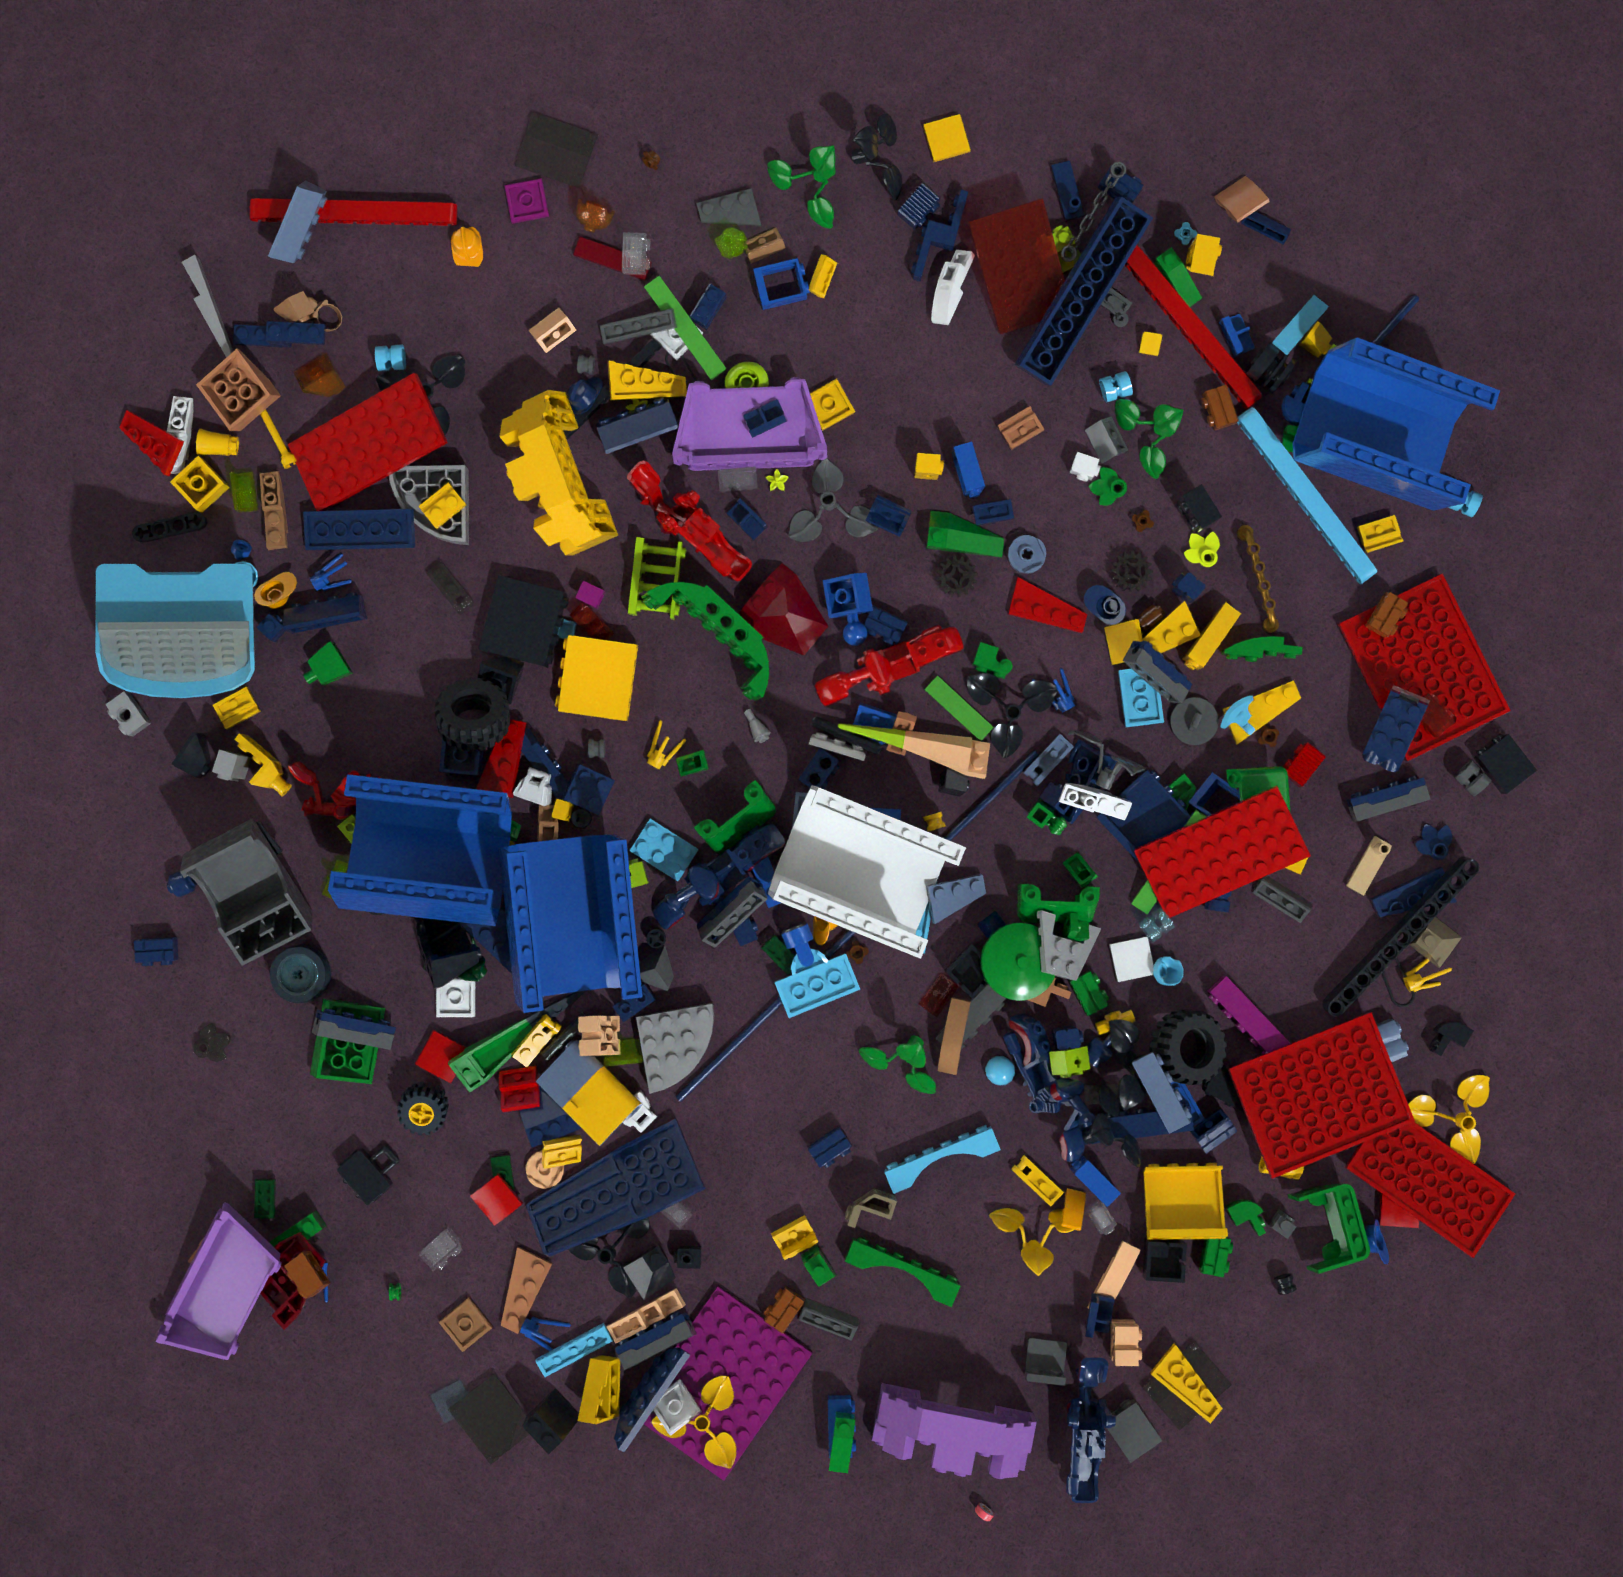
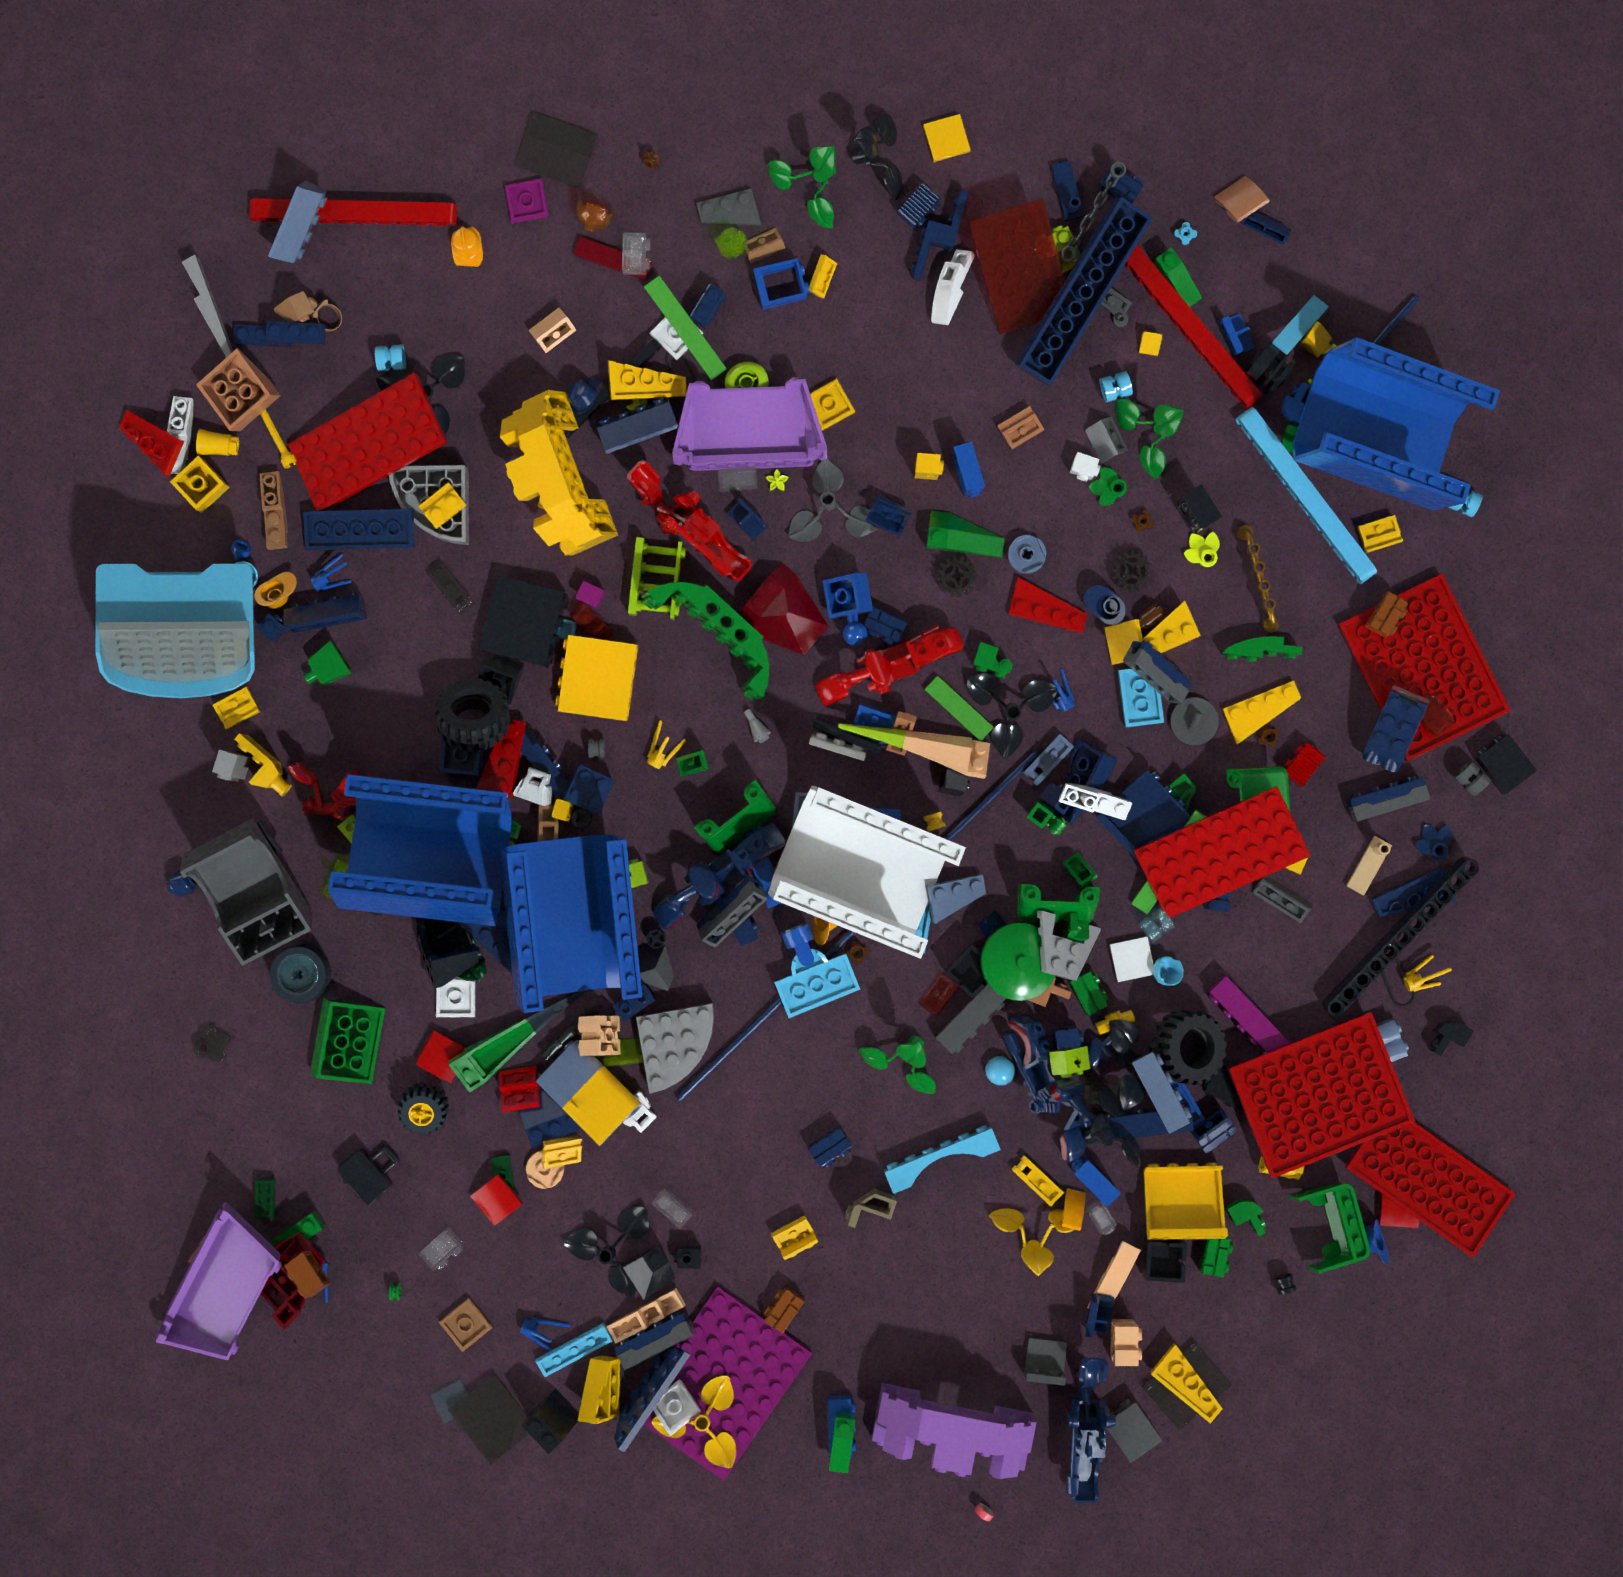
light grey brick [105,691,151,736] -> none
black beam [132,512,207,543] -> none
dark blue brick [134,937,178,966] -> none
black slope [172,732,211,778] -> none
clear neon green panel [230,472,259,513] -> none
clear orange slope [294,353,346,397] -> none
piece [312,1008,396,1050] -> none
nougat wing [501,1246,553,1334] -> none
yellow plate [511,1014,561,1067] -> none
dark blue wing [526,1119,706,1257] -> none
dark grey wheel [577,354,595,375] -> none
dark grey tile [600,308,677,344] -> none
medium azure plate [630,818,699,881] -> none
dark blue panel [744,399,787,438] -> none
dark green plate [761,934,795,975] -> none
dark blue brick [798,748,840,789] -> none
dark grey slope [798,1298,860,1341] -> none
green torso [801,1245,837,1287] -> none
green arch [844,1236,961,1307] -> none
medium nougat slope [938,997,971,1075] -> none
dark blue panel [972,499,1014,526] -> none
dark grey plant [1068,731,1147,790] -> none
dark blue brick [1172,572,1205,604] -> none
yellow slope [1182,602,1241,670] -> none
yellow wedge [1185,234,1222,276] -> none
blue window [1189,772,1240,816] -> none
dark orange brick [1201,385,1239,431] -> none
medium azure piece [1220,695,1256,735] -> none
dark grey brick [1268,1209,1297,1239] -> none
yellow plant [1408,1075,1490,1164] -> none
dark tan slope [1409,917,1462,968] -> none

